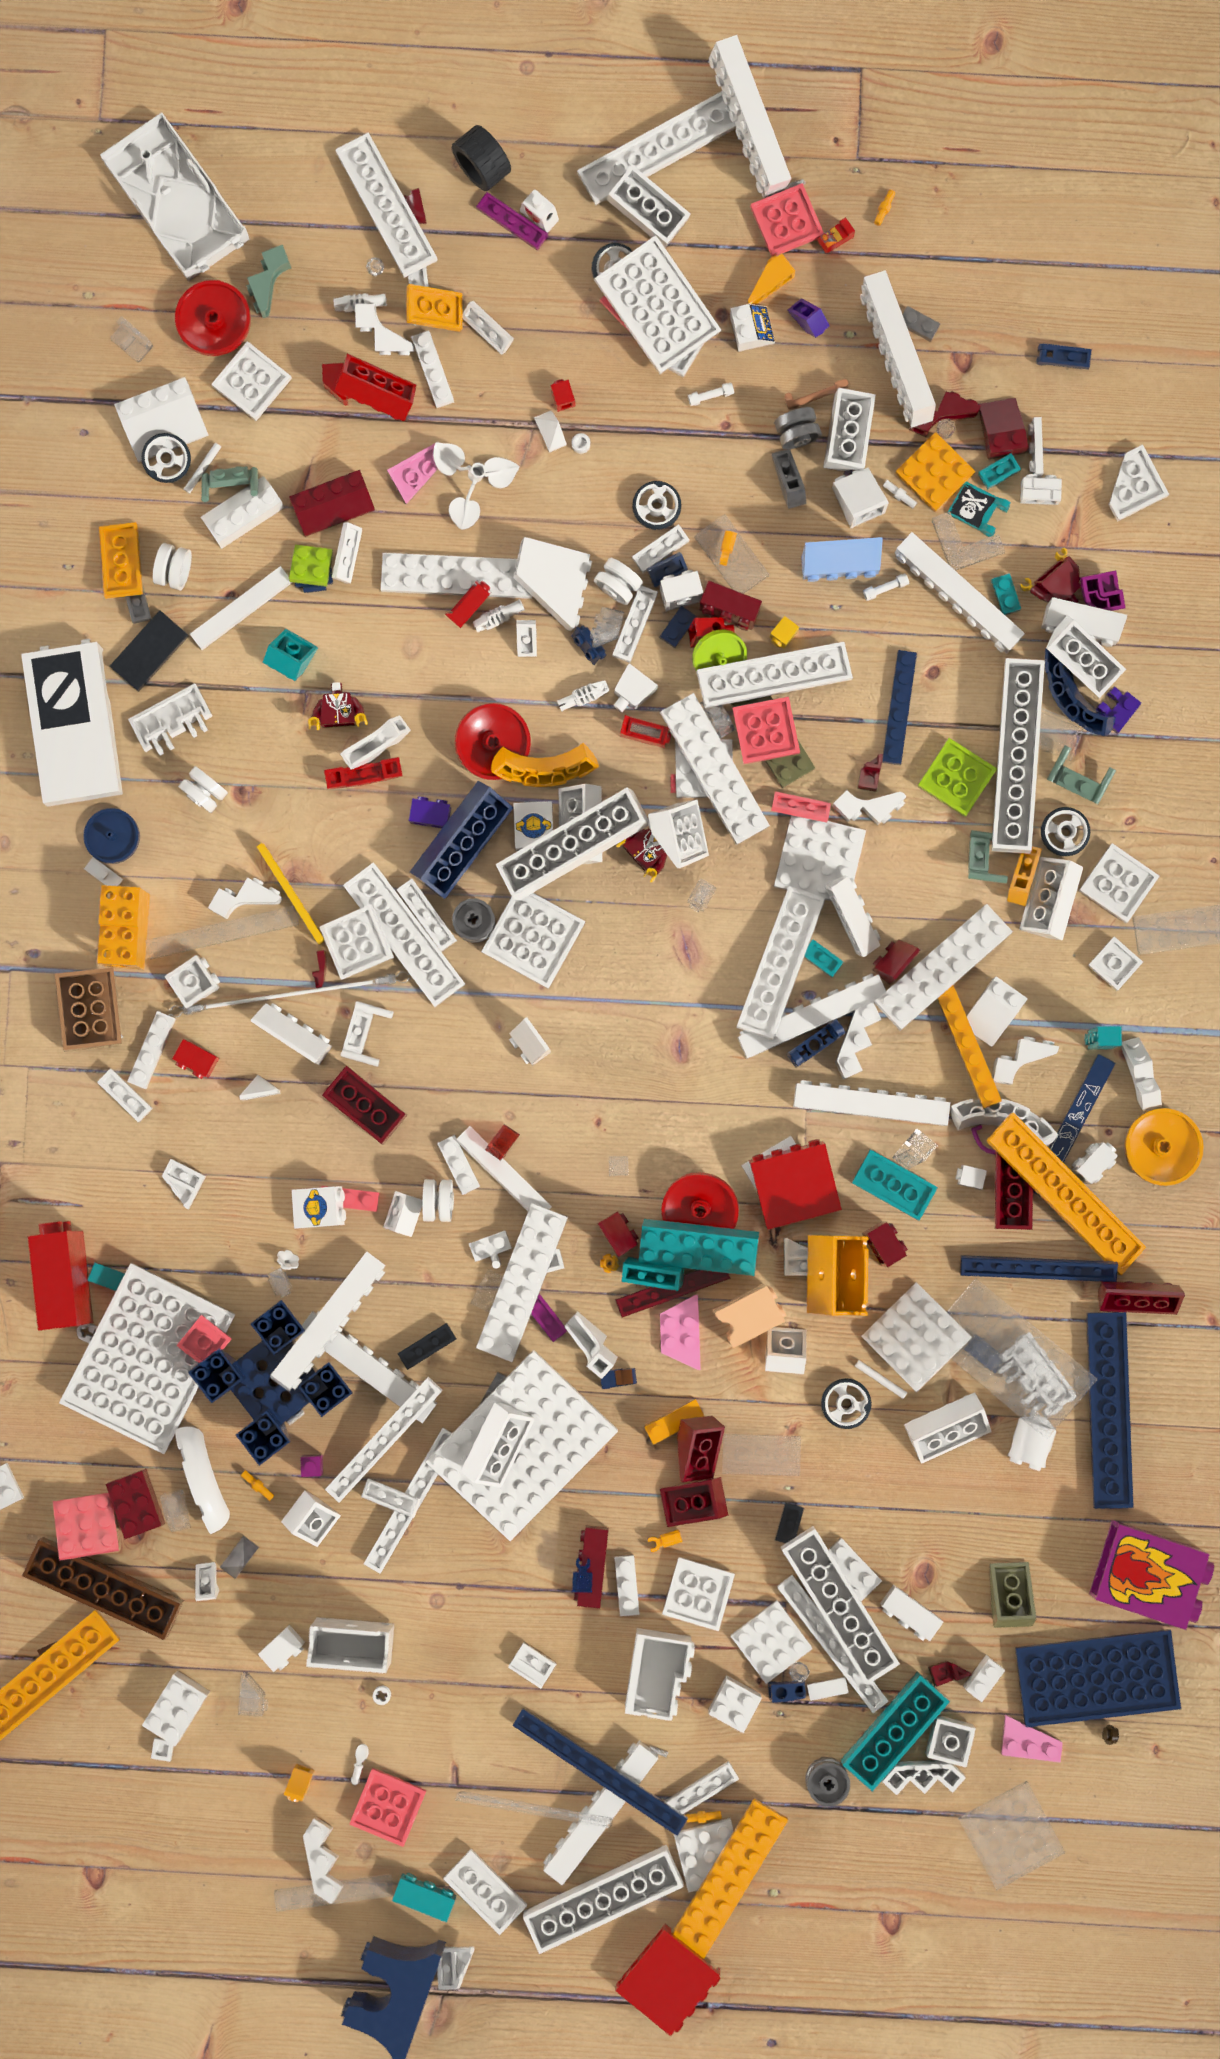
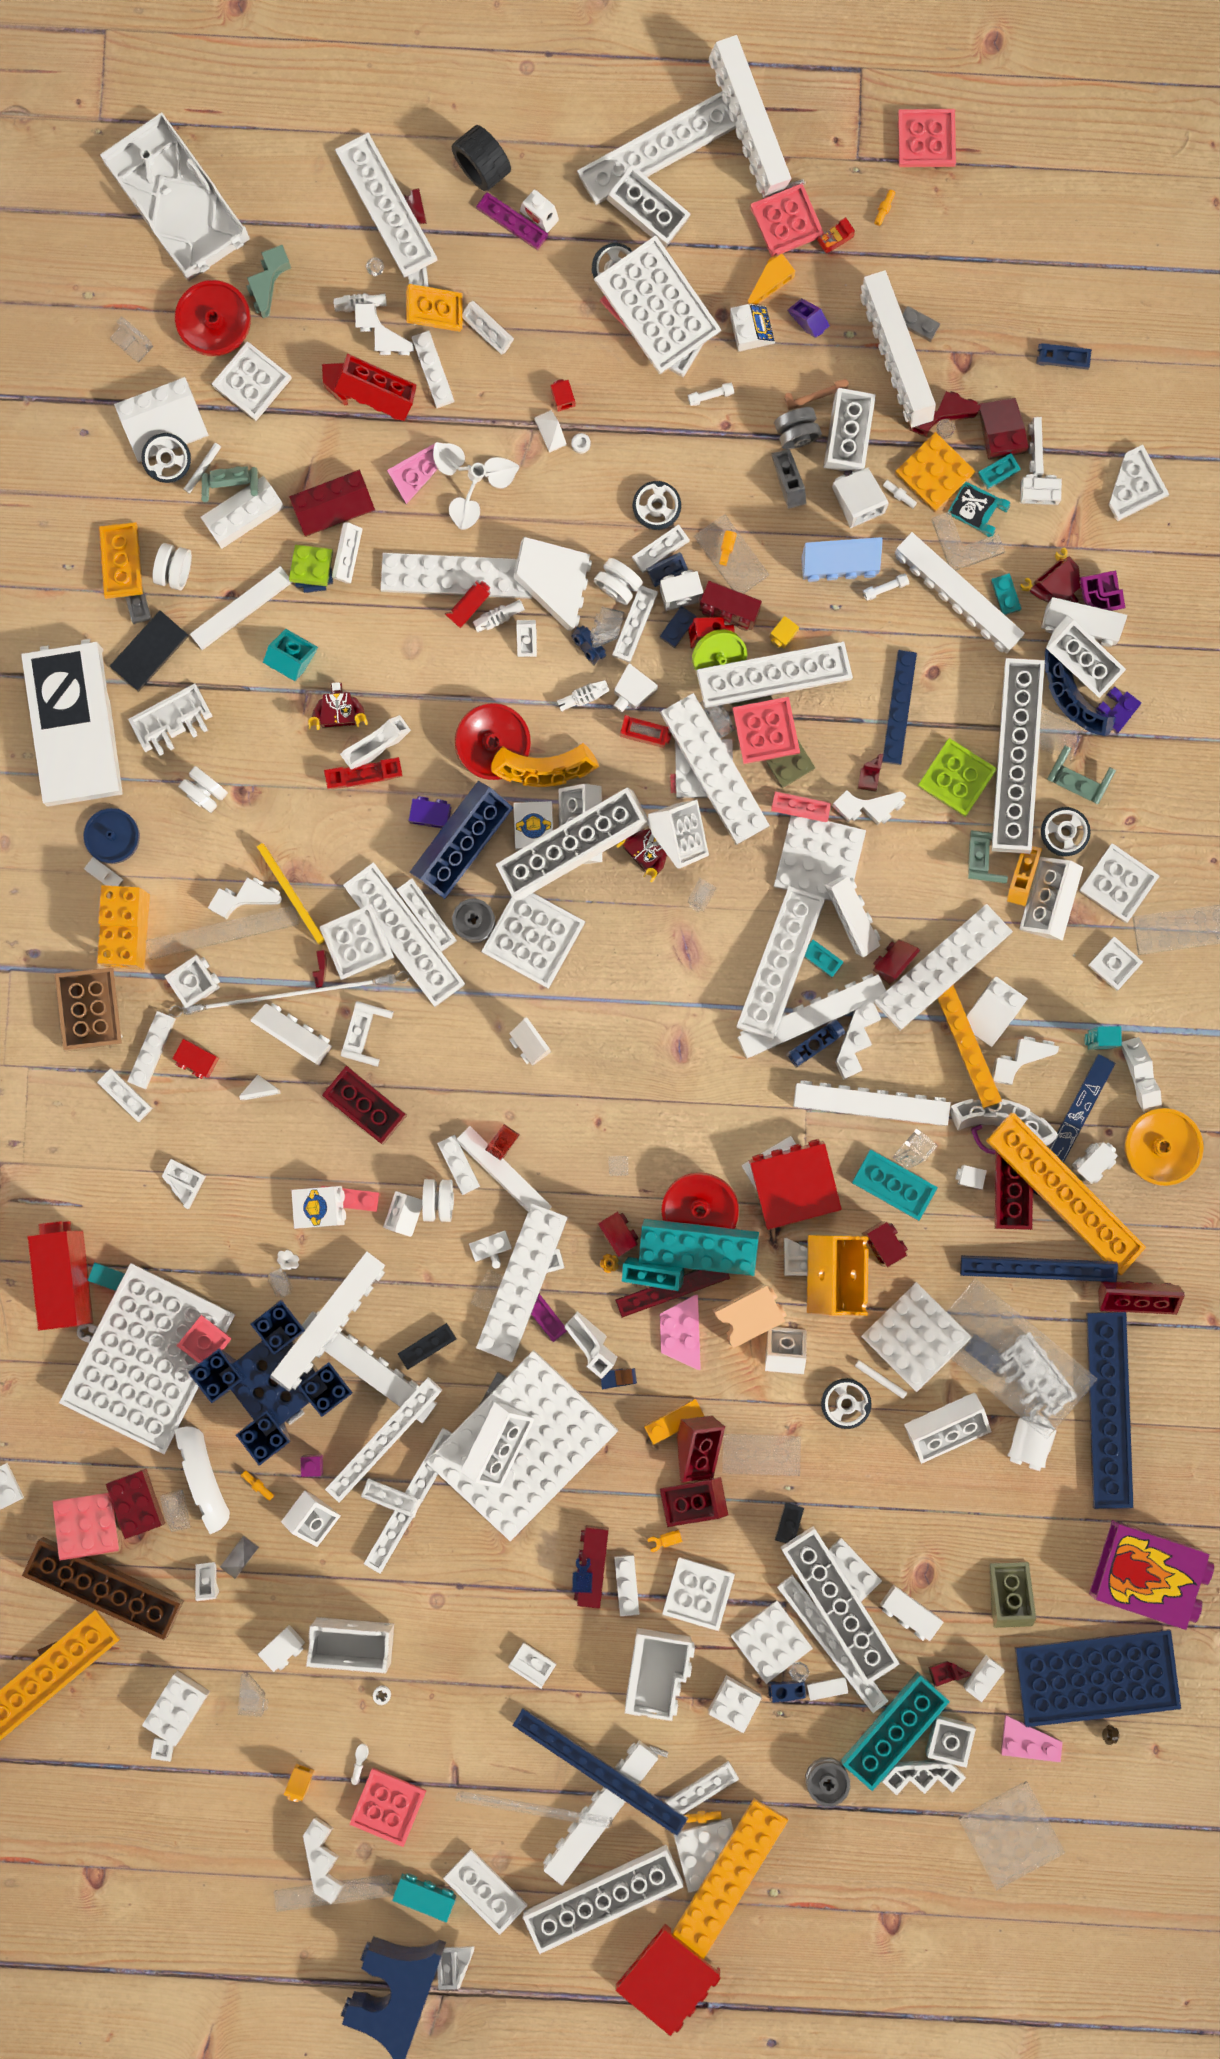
none -> coral plate [898,109,956,167]

